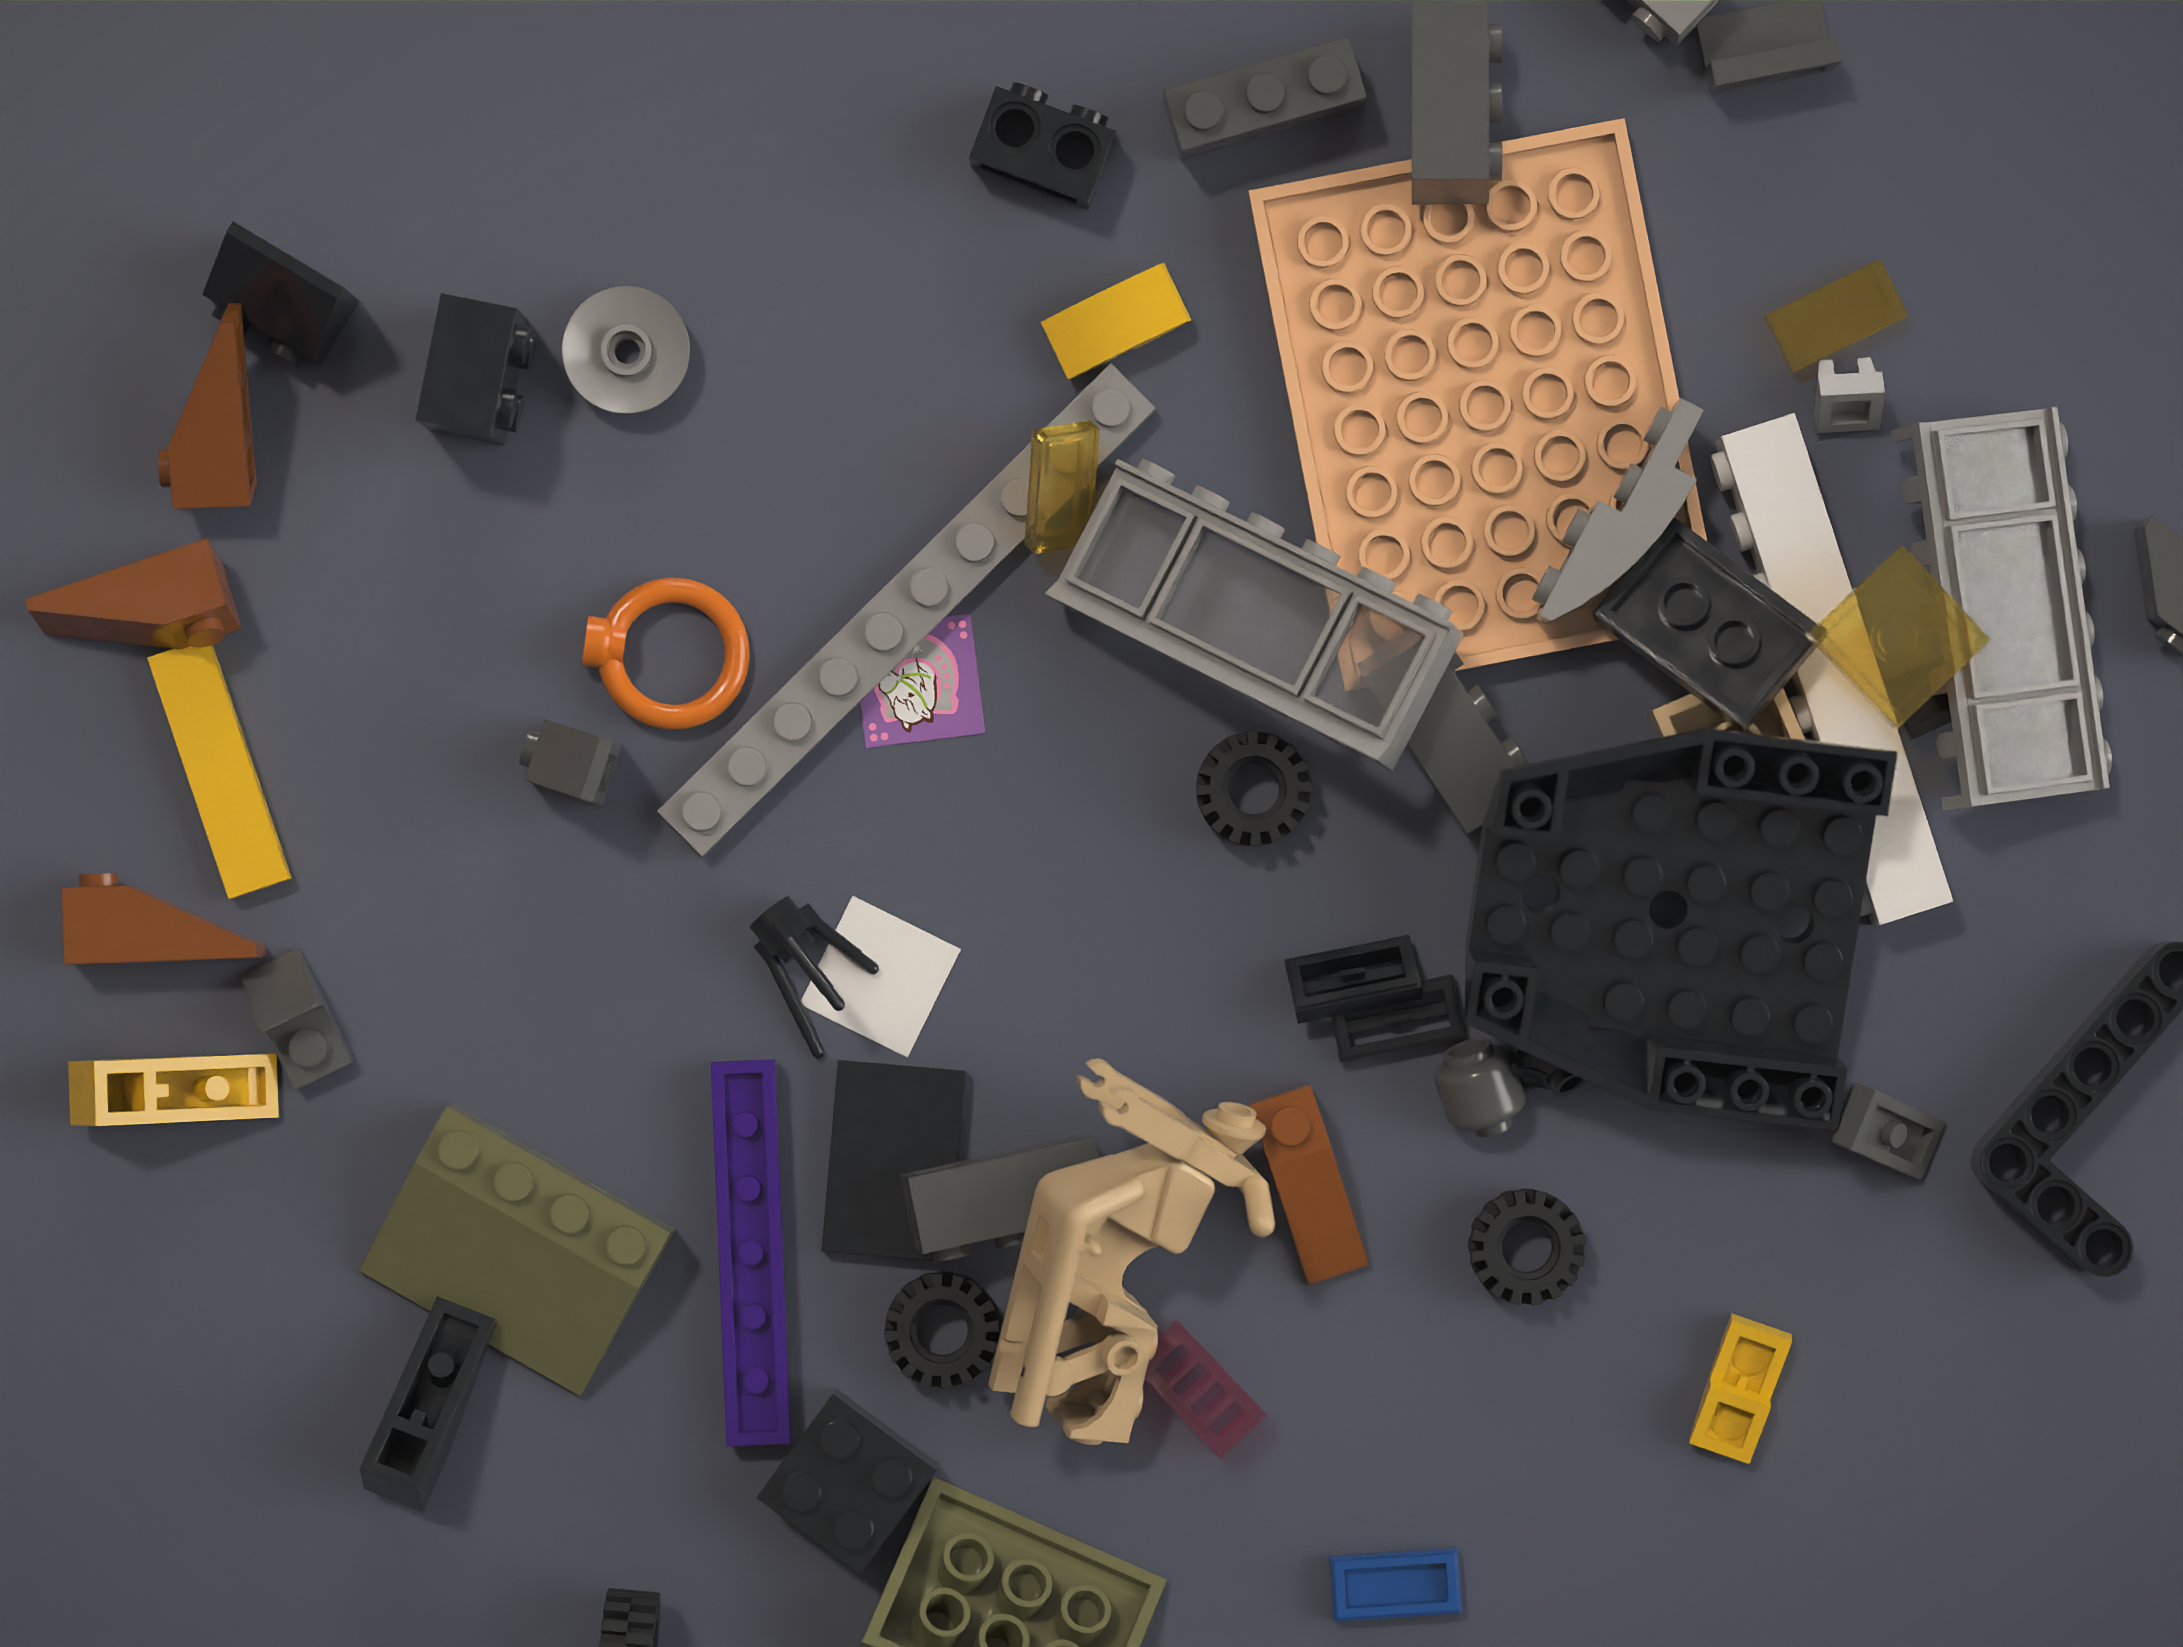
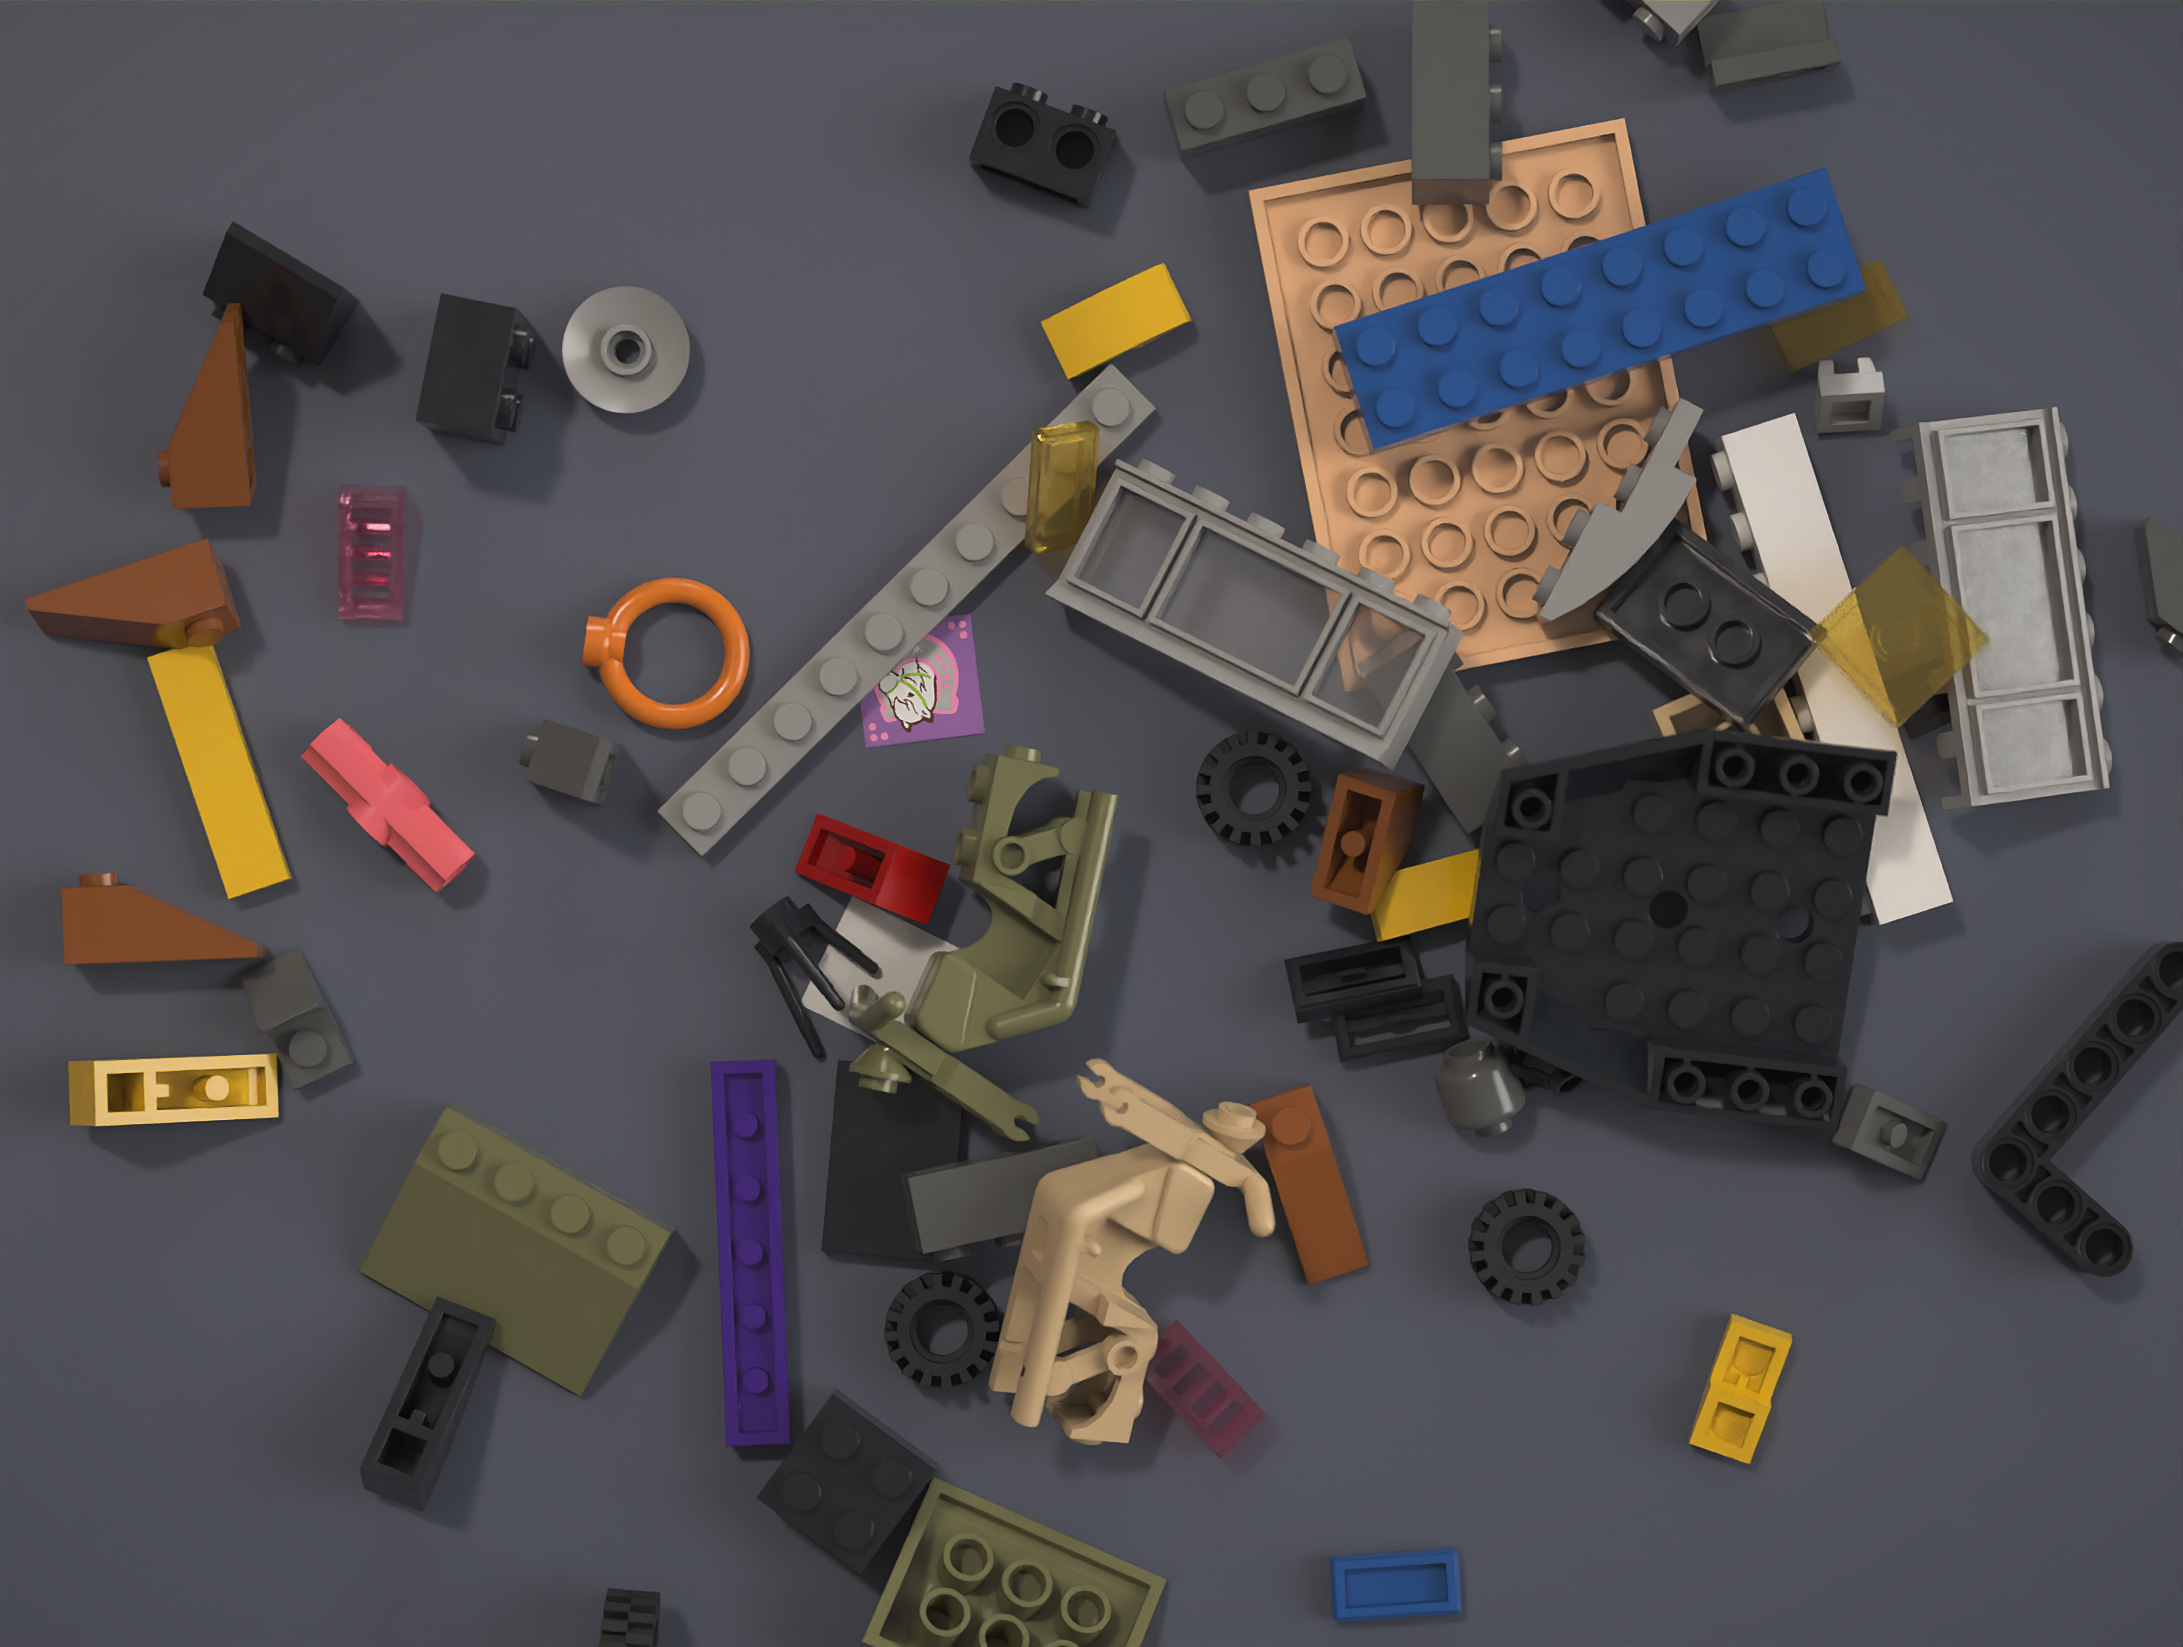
none -> coral piece [301,718,476,892]
none -> clear pink slope [338,484,406,620]
none -> red slope [794,813,950,924]
none -> olive piece [848,744,1119,1141]
none -> dark orange slope [1309,767,1425,915]
none -> blue brick [1331,167,1866,456]
none -> yellow slope [1370,849,1479,942]

